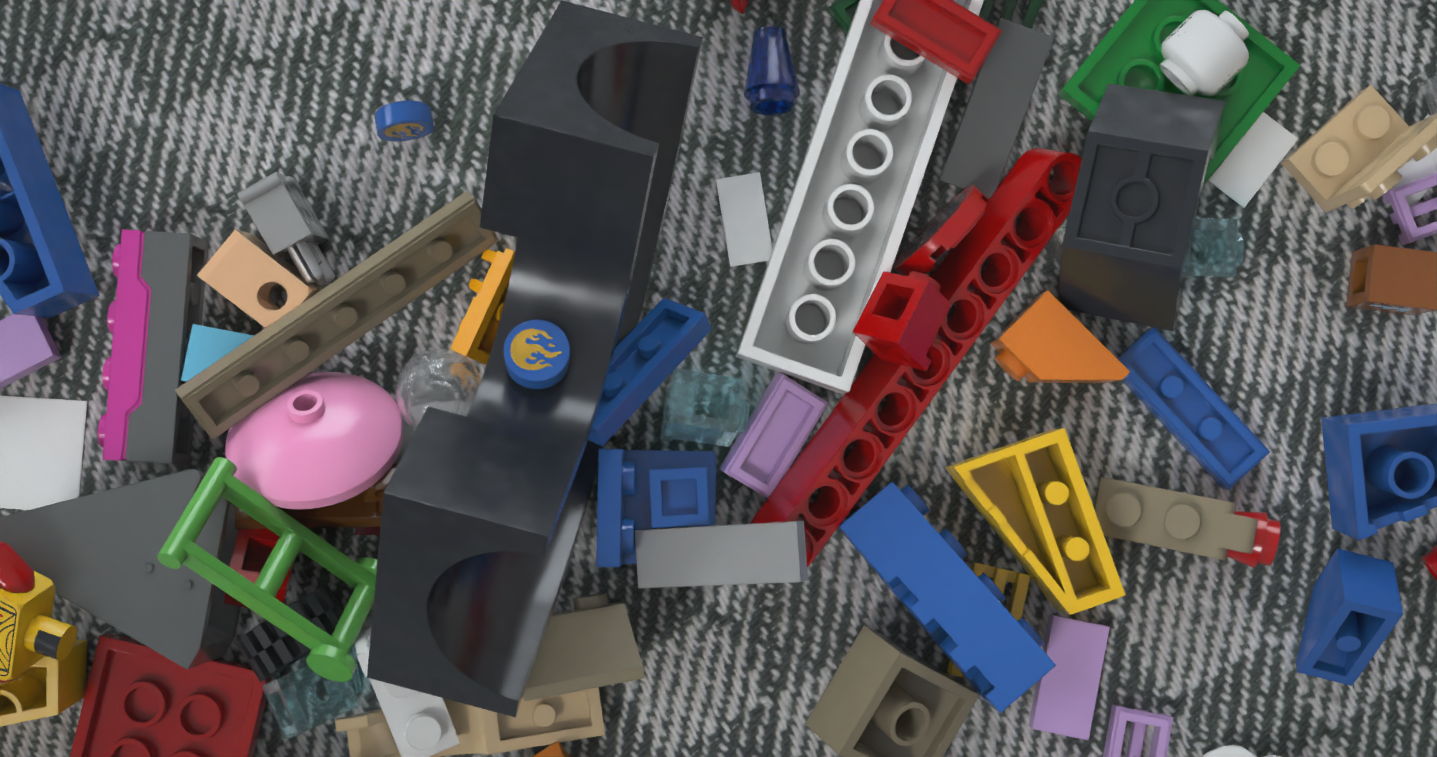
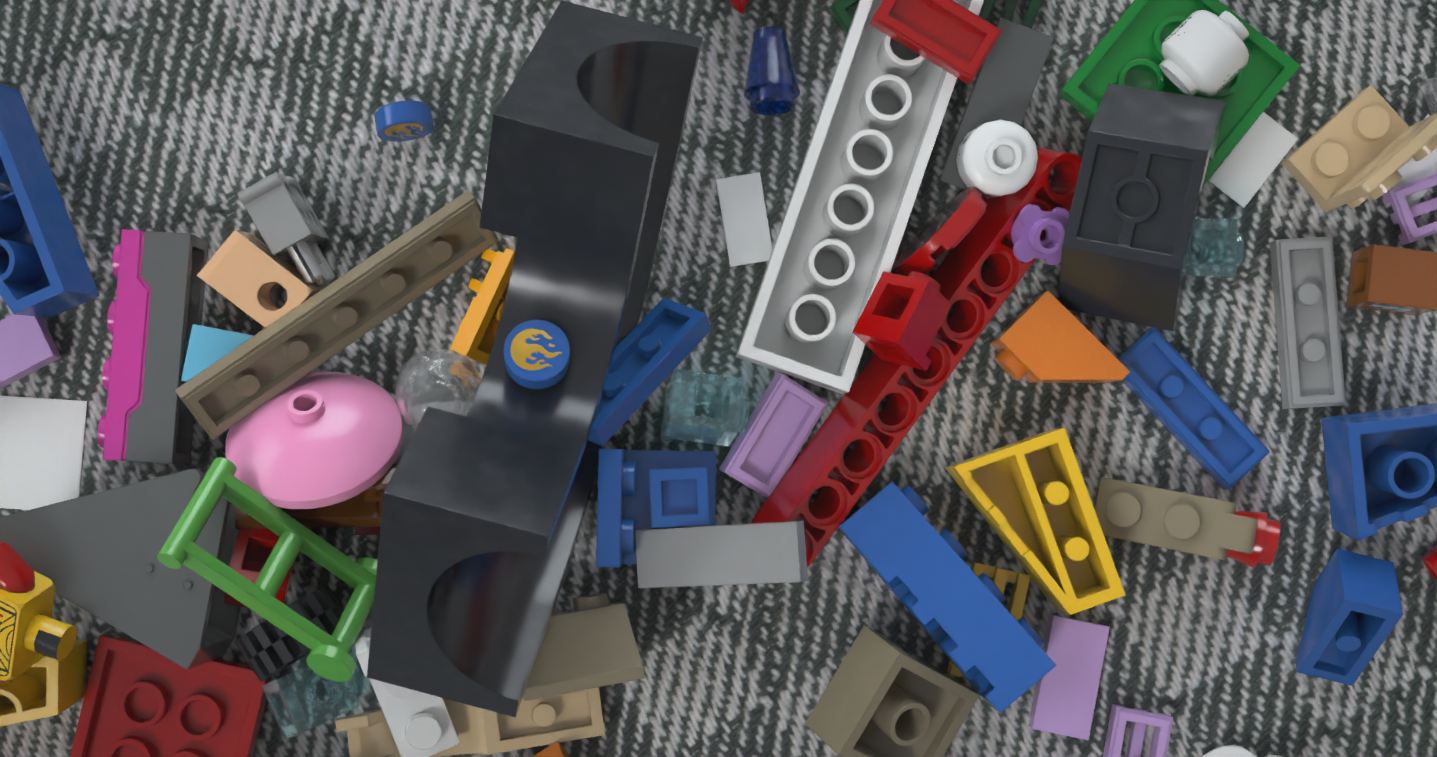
none -> white head [956,120,1038,197]
none -> medium lavender plate [1011,204,1069,265]
none -> light grey tile [1269,236,1346,409]

